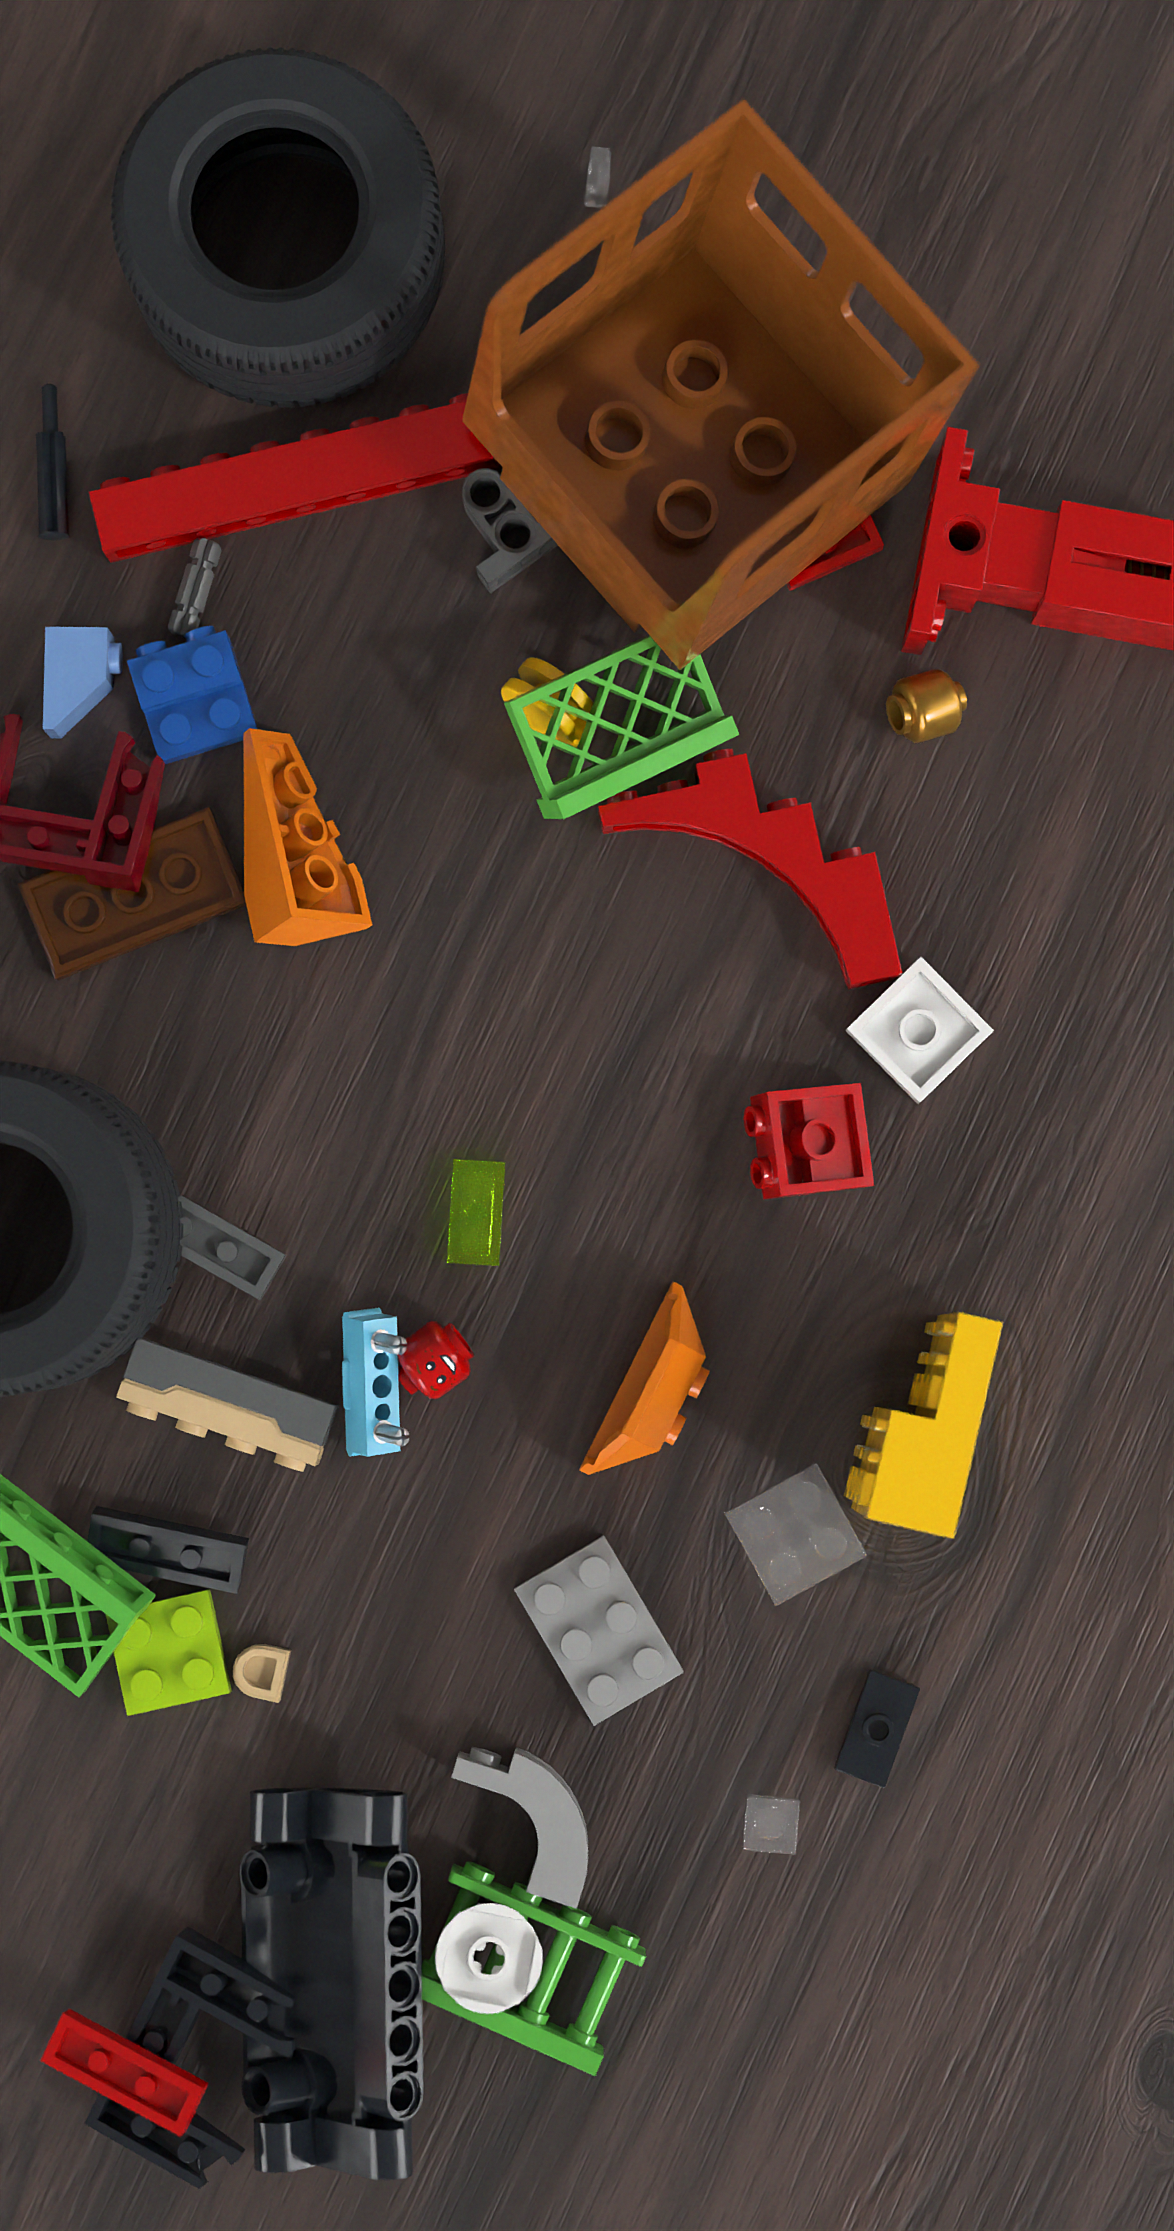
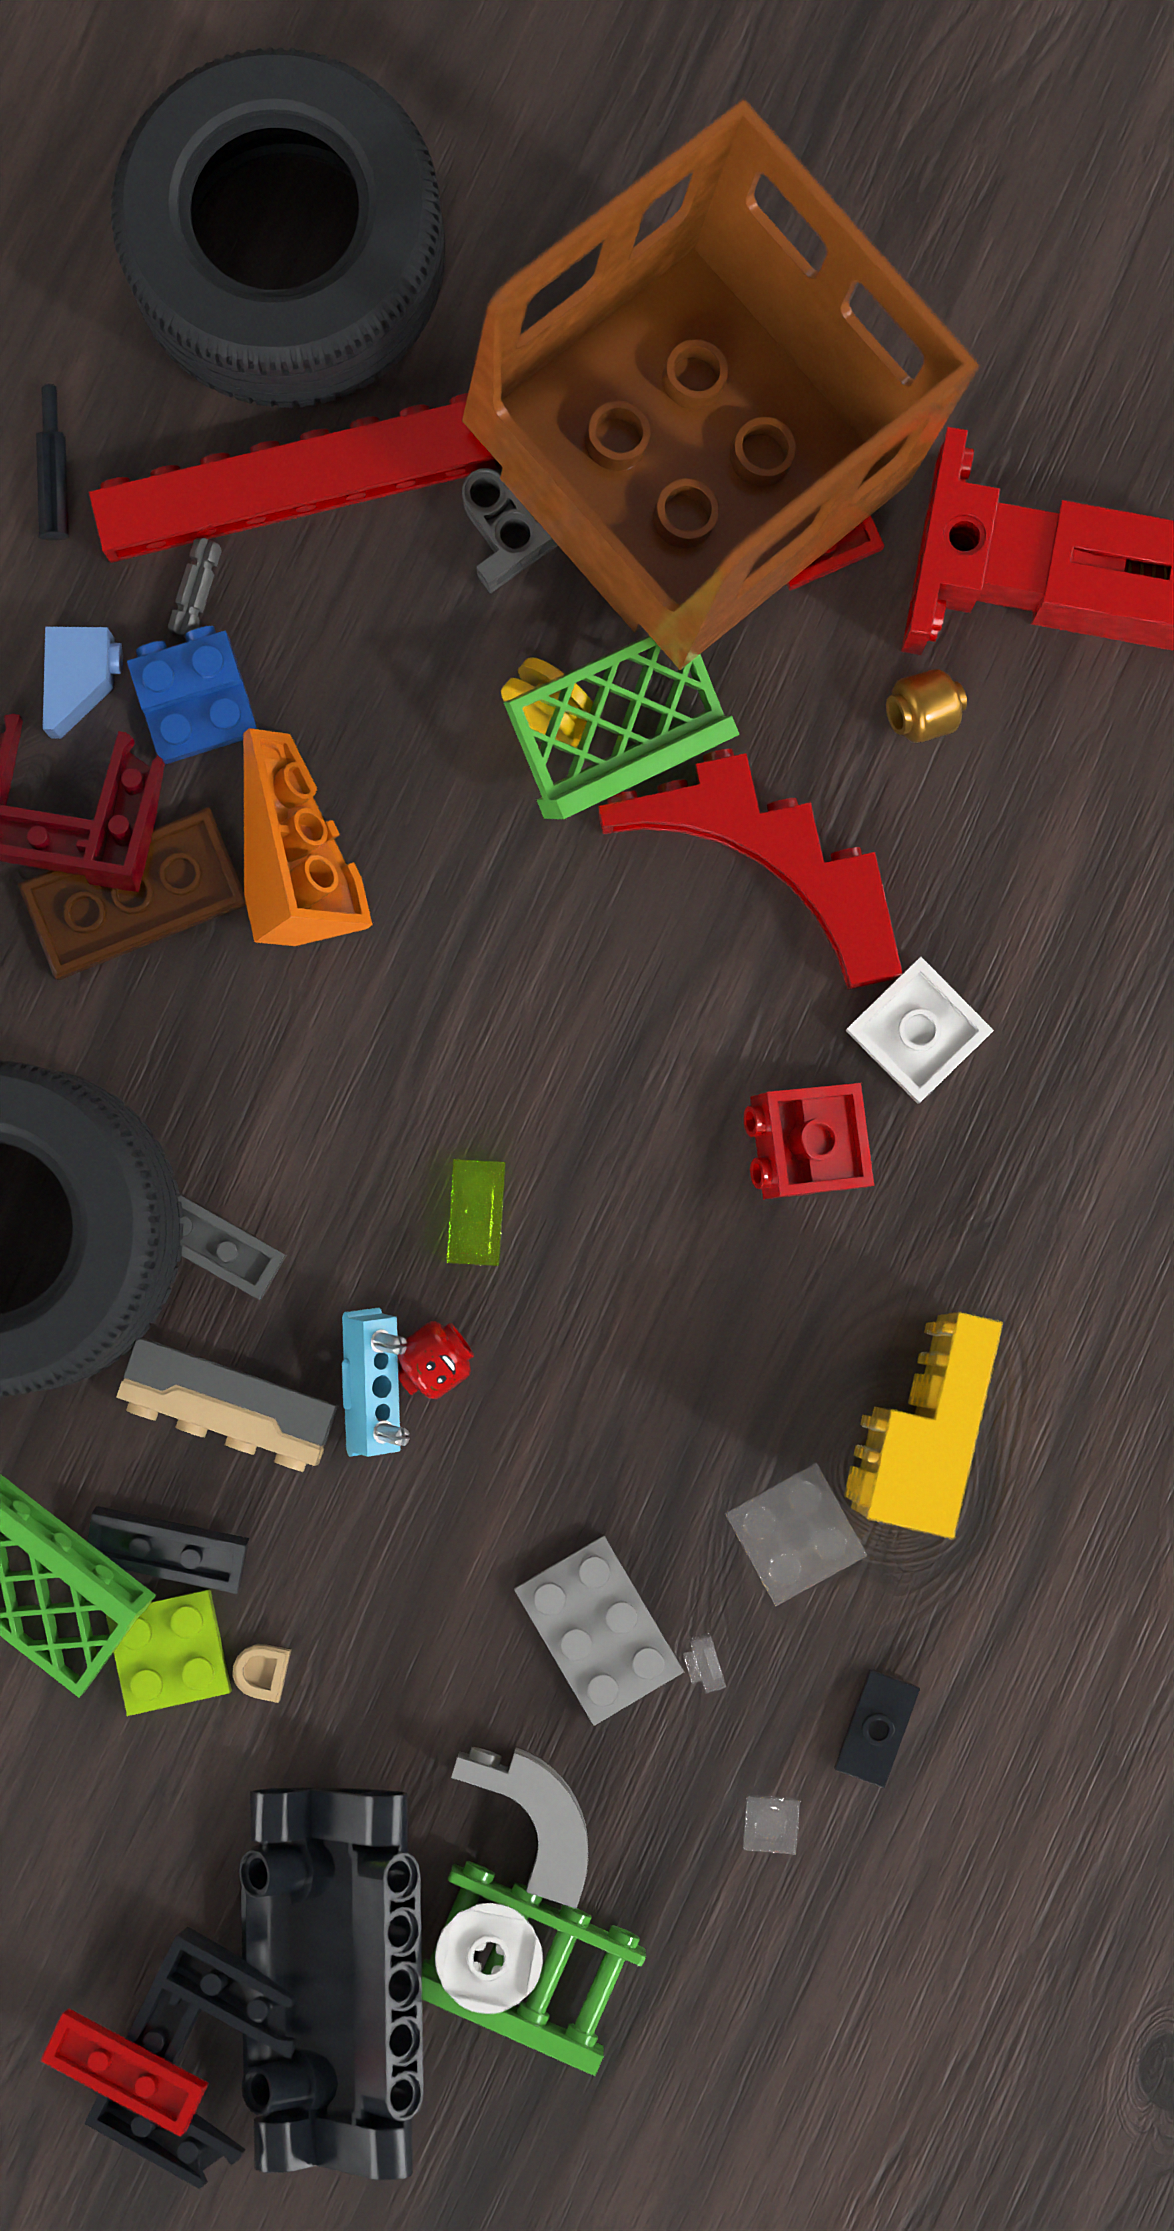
orange wedge [579,1282,710,1475] -> none
clear tile [585,146,611,208] -> none
none -> clear plate [683,1632,726,1694]

